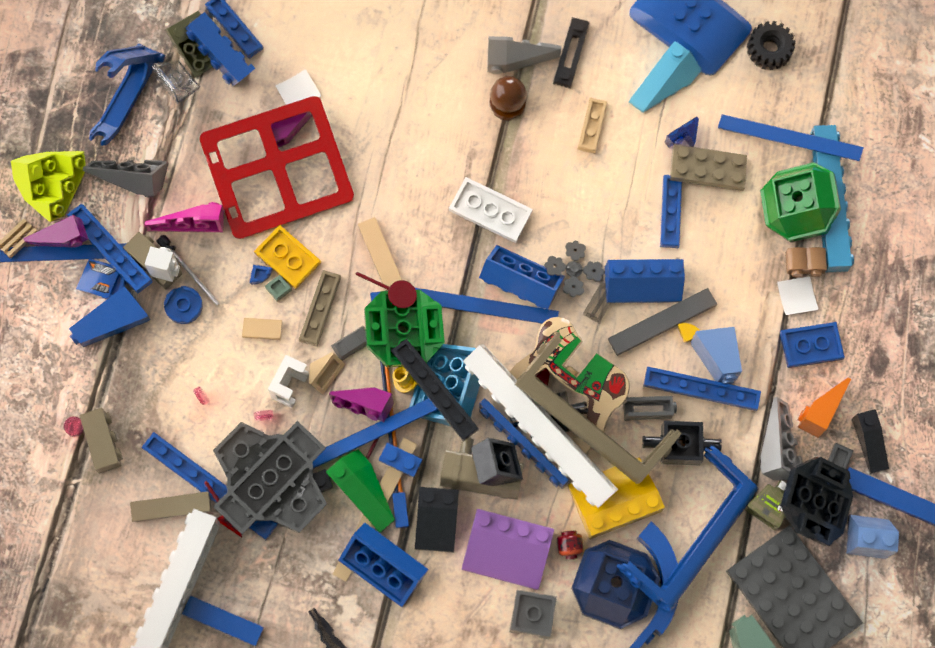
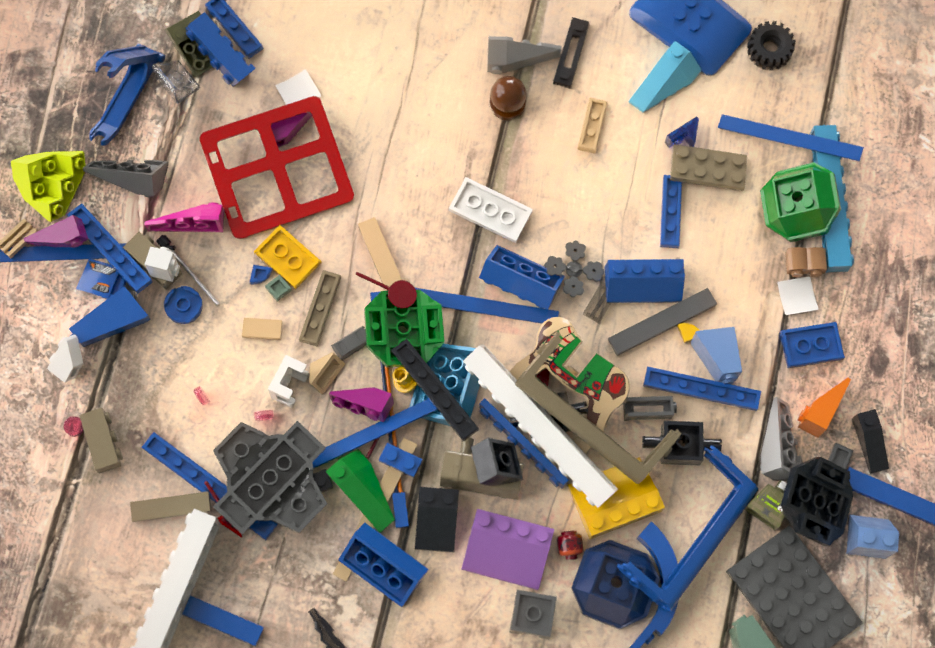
none -> white slope [47,335,83,383]

